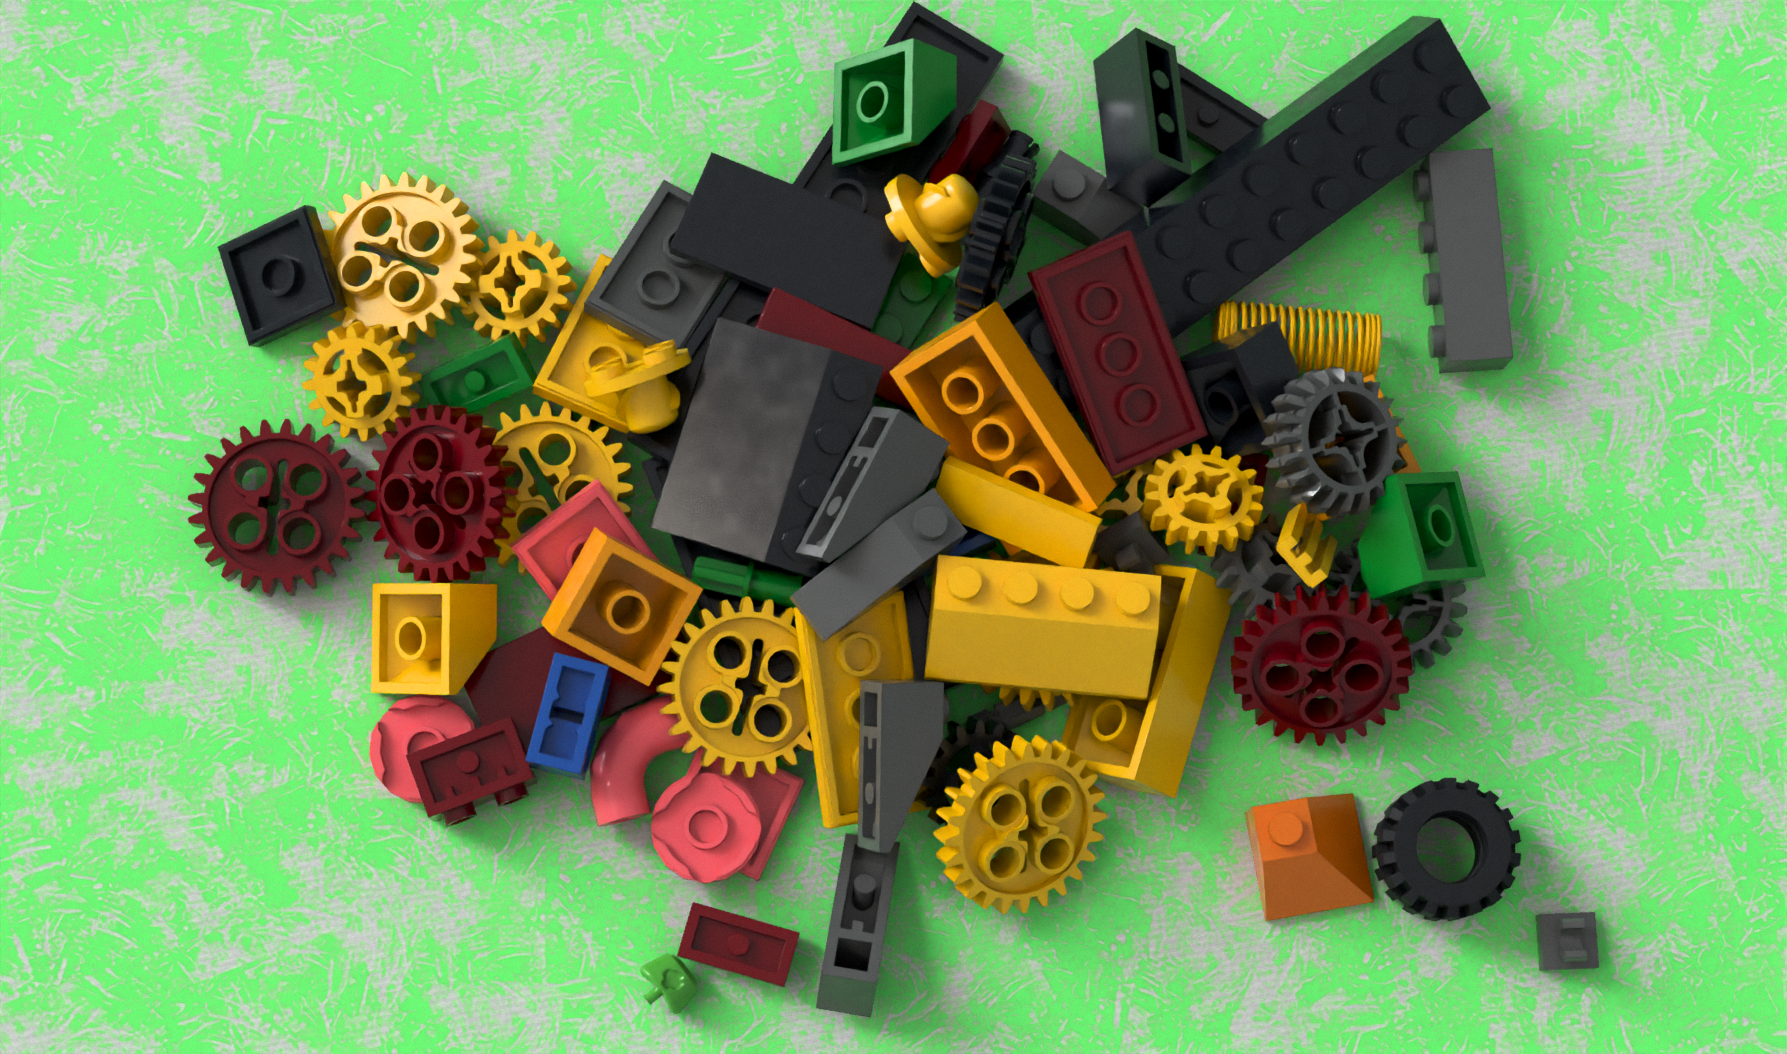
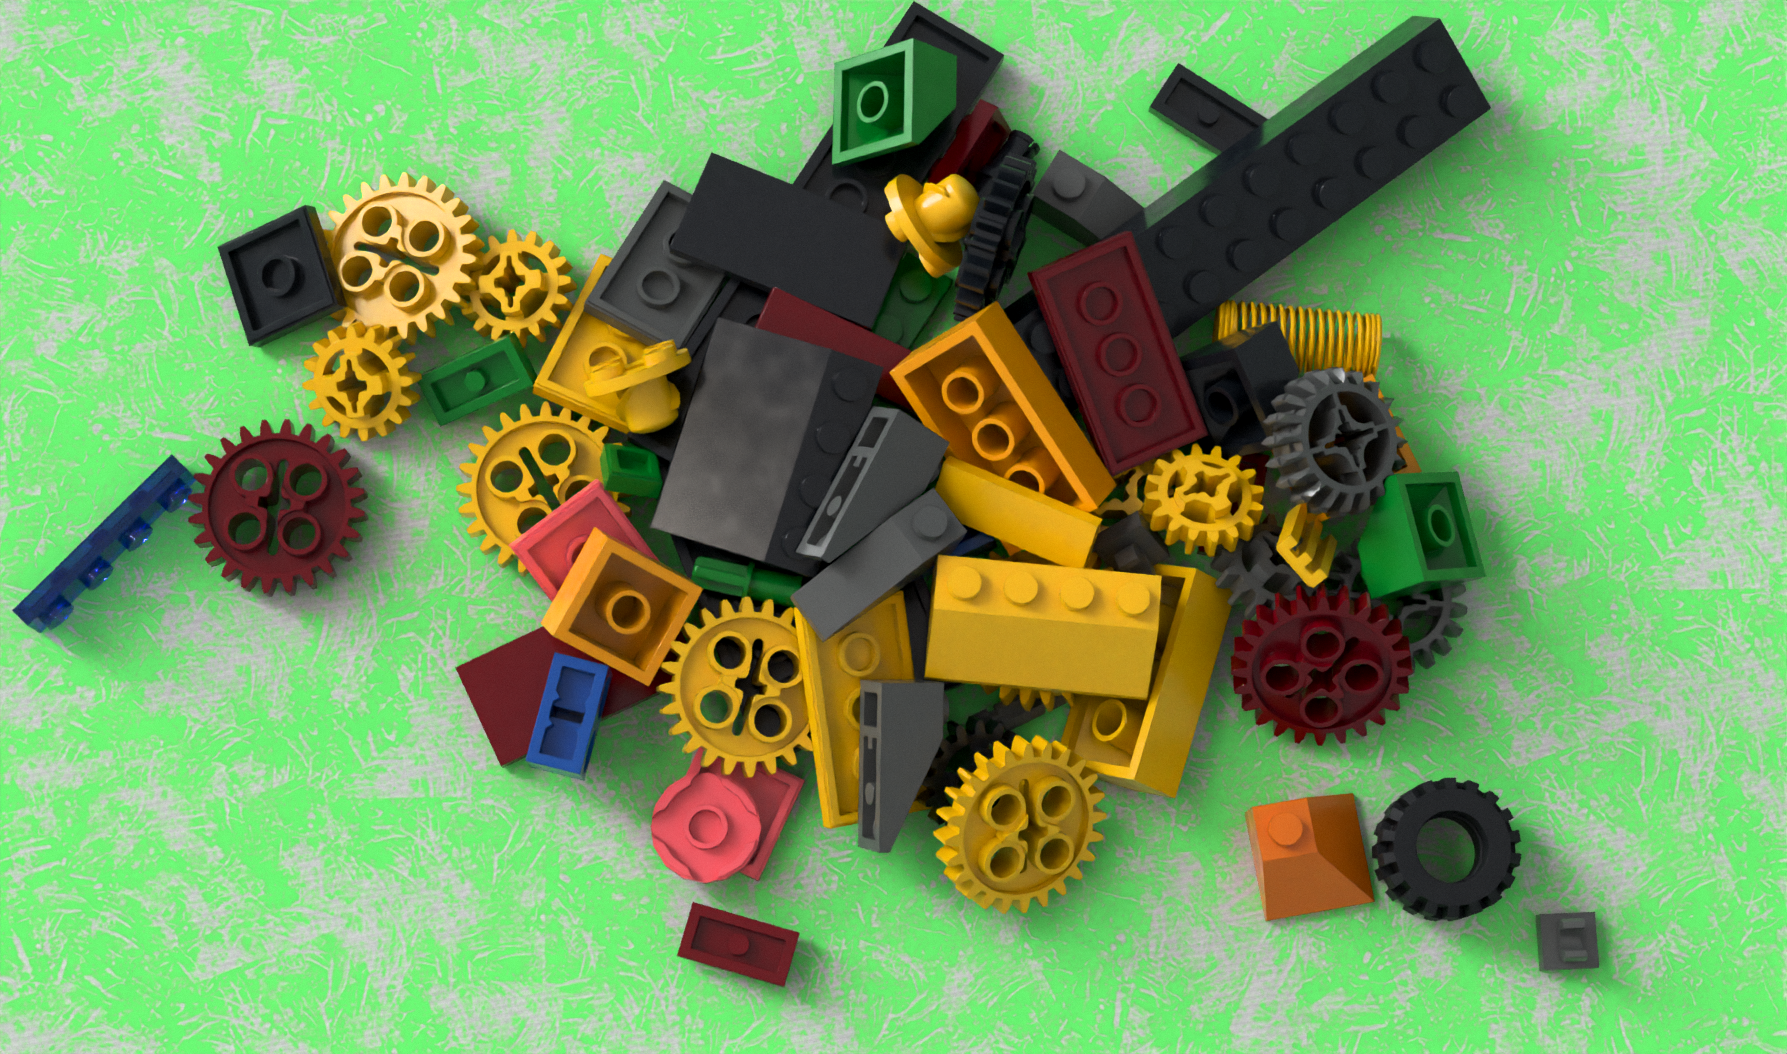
dark red gear [364,405,518,583] -> none
coral tile [369,694,476,804] -> none
yellow slope [371,583,497,695] -> none
dark red bracket [406,716,538,827] -> none
coral cylinder [590,695,689,827] -> none
bright green piece [640,953,697,1014] -> none
dark grey slope [816,833,900,1018] -> none
black brick [1093,28,1192,208] -> none
dark grey brick [1413,148,1513,373] -> none
none -> clear blue plate [12,454,196,633]
none -> green tile [600,443,663,499]

